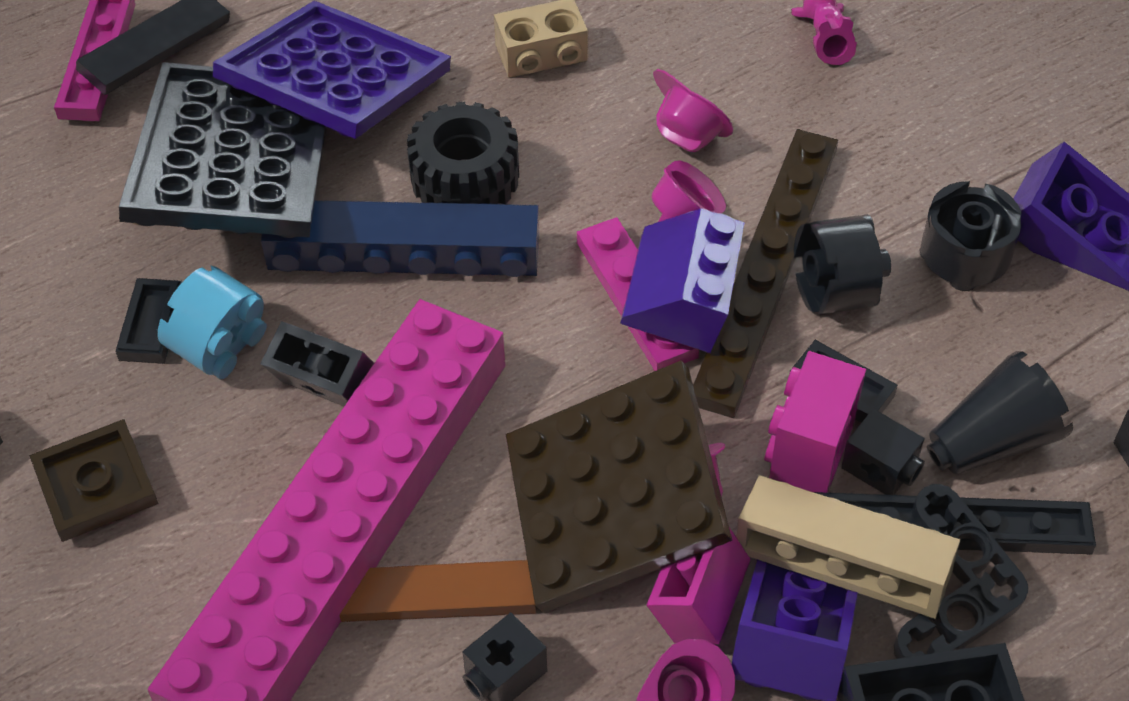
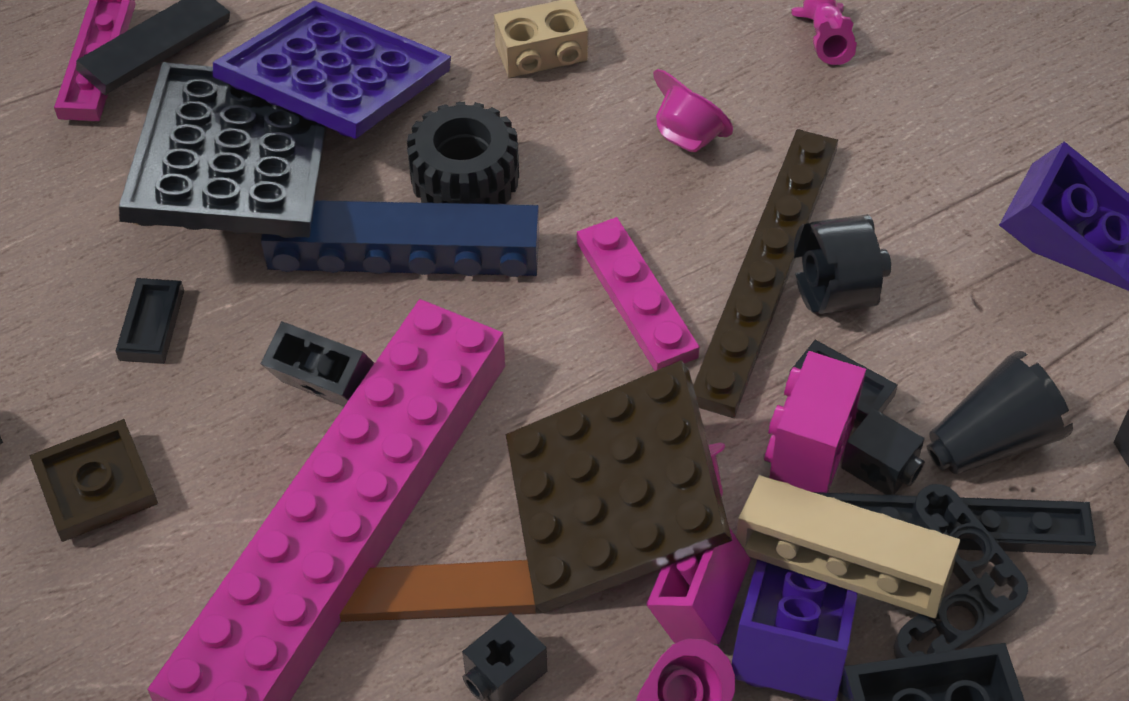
medium azure brick [158,266,267,379] -> none
dark purple slope [620,208,745,353] -> none
dark pink piece [651,160,726,222] -> none
black brick [919,181,1021,291] -> none

